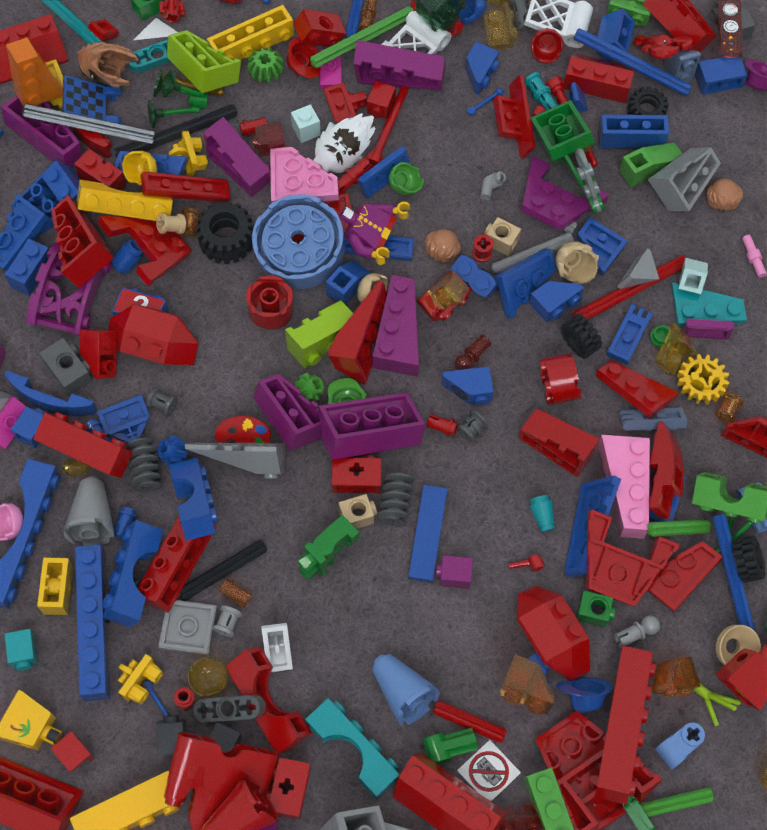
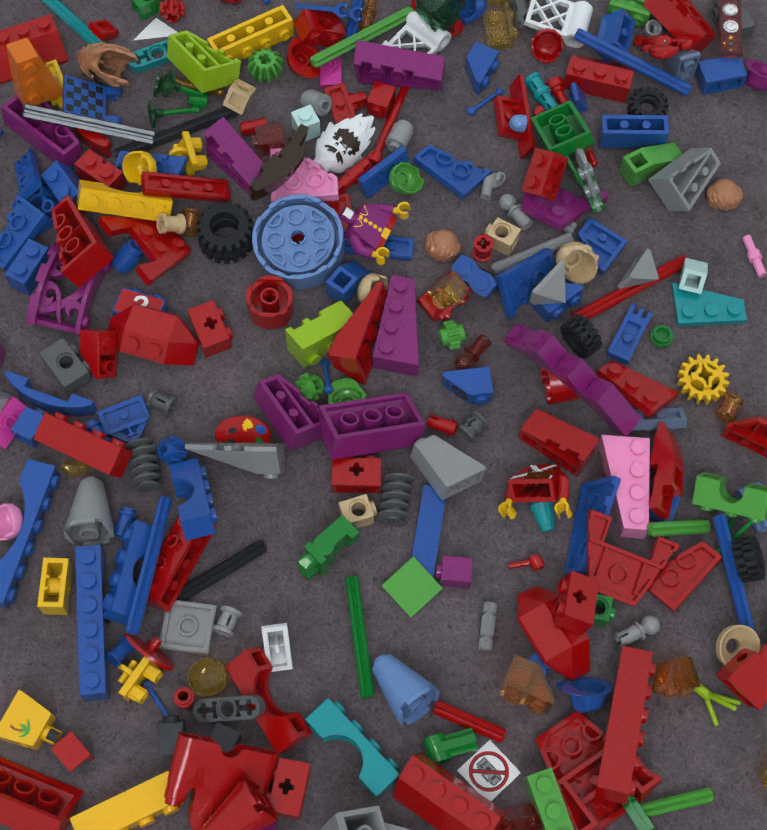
teal brick [5,629,38,671] -> none
clear orange pin [219,579,252,608] -> none
medium blue piece [654,722,705,770] -> none
clear yellow slope [655,324,698,375] -> none
magenta tile [682,319,734,340] -> none
none -> blue hinge [14,149,42,200]
none -> blue pin [106,636,136,666]
none -> blue axle [125,496,172,635]
none -> red piece [125,633,175,672]
none -> red brick [187,300,234,358]
none -> tan brick [222,78,257,115]
none -> dark brown slope [249,124,309,201]
none -> blue flag [295,3,365,22]
none -> light grey brick [300,89,332,116]
none -> blue hinge [320,359,333,394]
none -> green axle [345,576,374,699]
none -> bright green sticker [382,556,443,618]
none -> light grey brick [385,120,413,152]
none -> light grey slope [410,435,486,500]
none -> blue wing [413,145,492,200]
none -> bright green gear [438,320,466,350]
none -> light grey axle [478,602,497,651]
none -> red torso [498,464,572,519]
none -> light grey pin [499,193,533,231]
none -> magenta arch [503,323,642,437]
none -> medium blue hinge [509,114,527,133]
none -> red bracket [521,147,568,201]
none -> light grey slope [530,261,566,305]
none -> red brick [553,571,599,635]
none -> light grey hinge [643,19,662,37]

